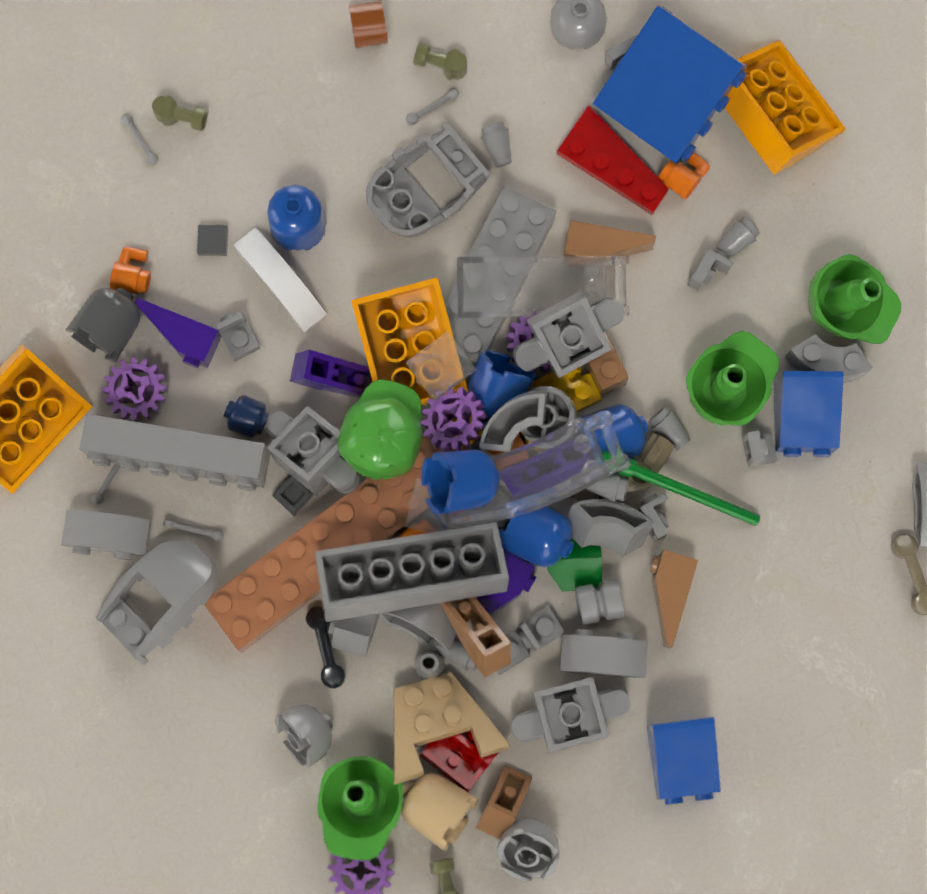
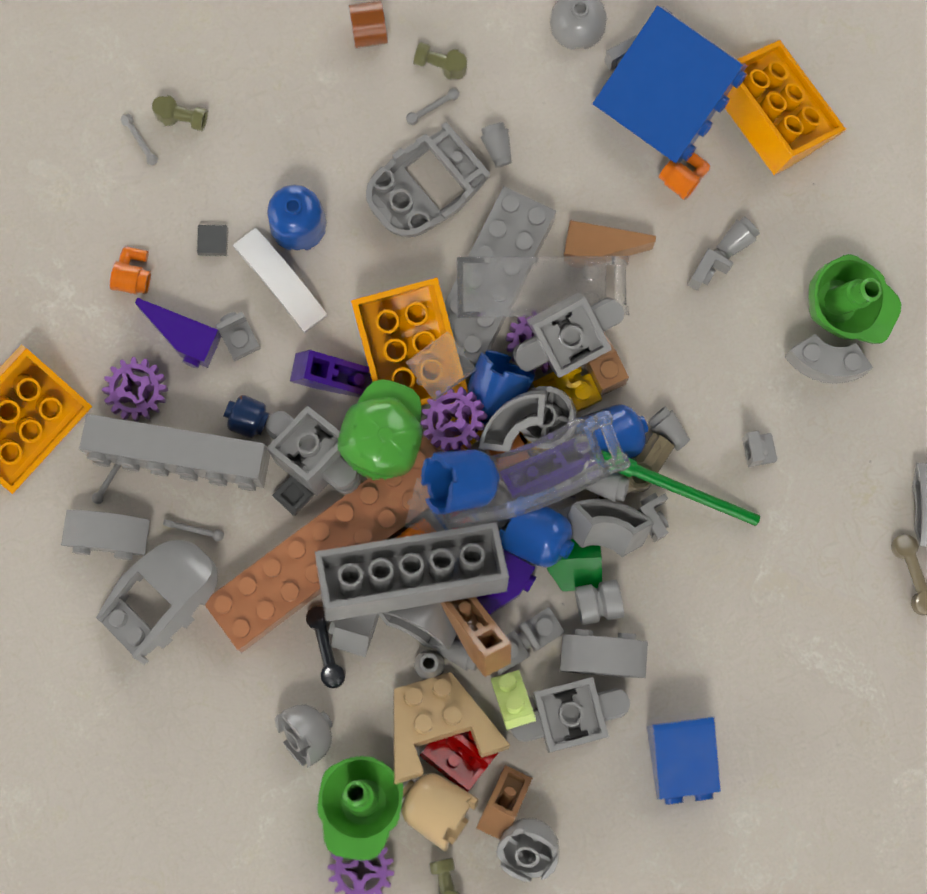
dark grey cylinder [65,288,140,362] -> none
red wing [557,105,669,215] -> none
medium nougat slope [650,550,698,649] -> none
bright green piece [686,331,779,426] -> none
blue slope [774,371,844,457] -> none
none -> yellowish green plate [490,670,536,730]

